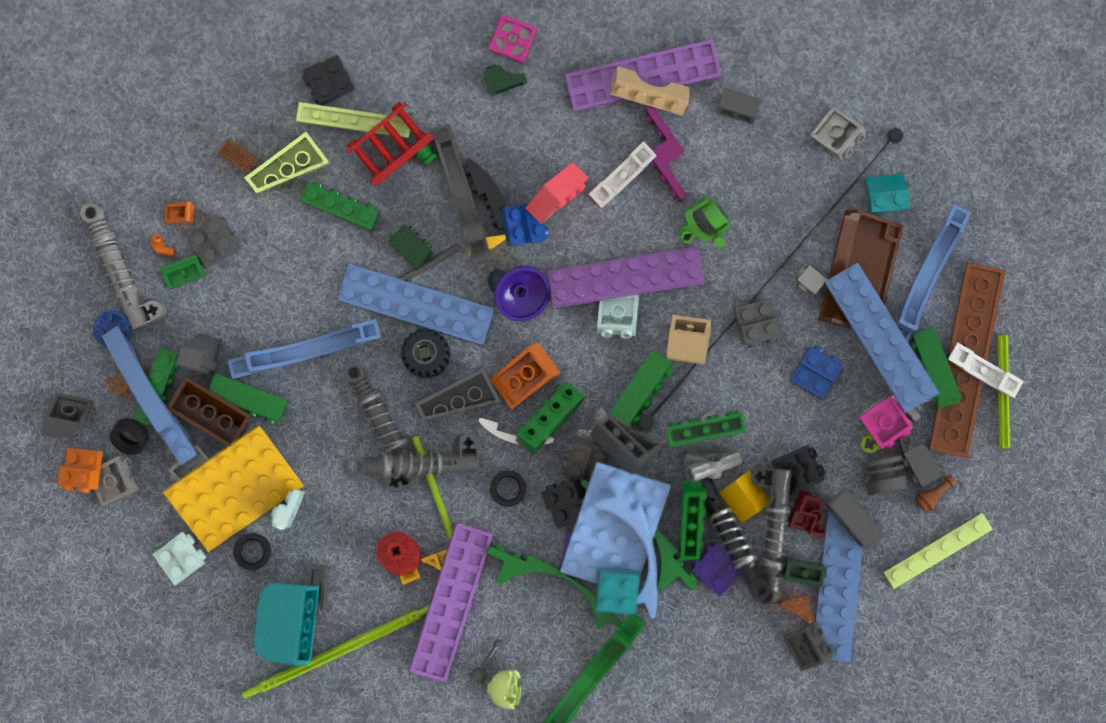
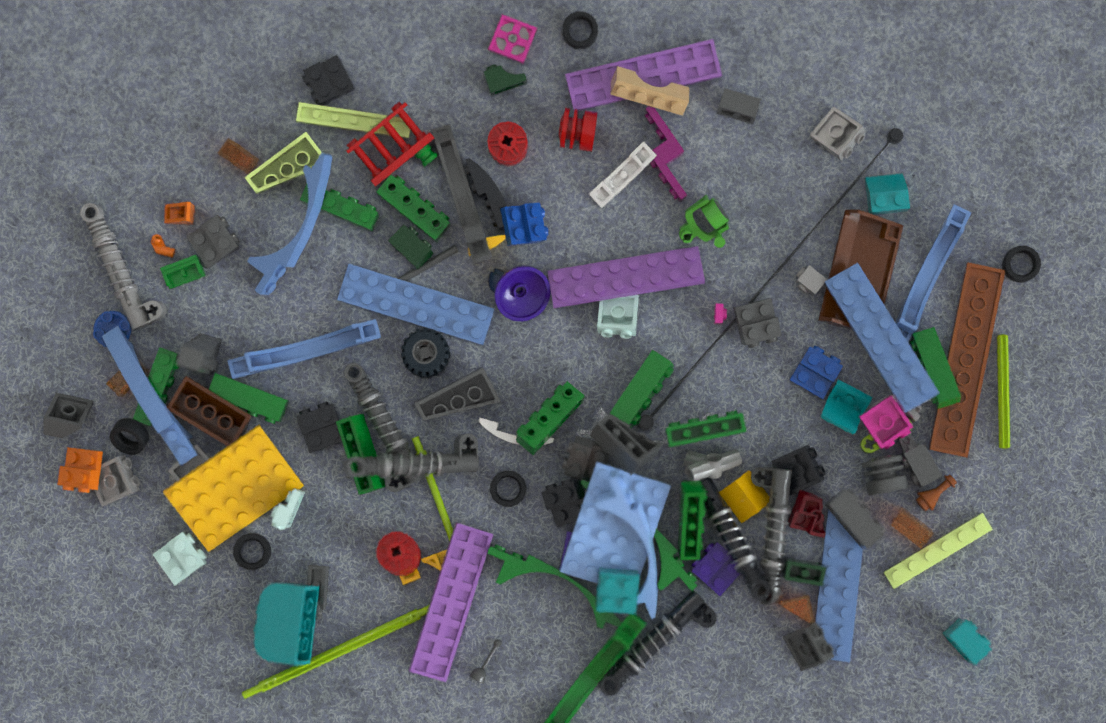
yellowish green cylinder [487,670,521,710] -> none
orange slope [489,342,561,410] -> none
coral wedge [525,162,589,224] -> none
tan slope [667,315,711,365] -> none
white slope [948,343,1024,398] -> none
none -> medium blue slope [247,153,332,295]
none -> black plate [296,402,342,453]
none -> green brick [336,414,386,495]
none -> green brick [376,175,451,242]
none -> red wheel [487,121,528,166]
none -> red wheel [558,108,598,152]
none -> black tyre [562,11,598,49]
none -> black piece [600,590,717,696]
none -> dark pink plate [714,303,727,324]
none -> teal bracket [821,379,872,434]
none -> clear orange hinge [890,507,933,549]
none -> teal brick [942,618,992,665]
none -> black tyre [1002,246,1041,283]

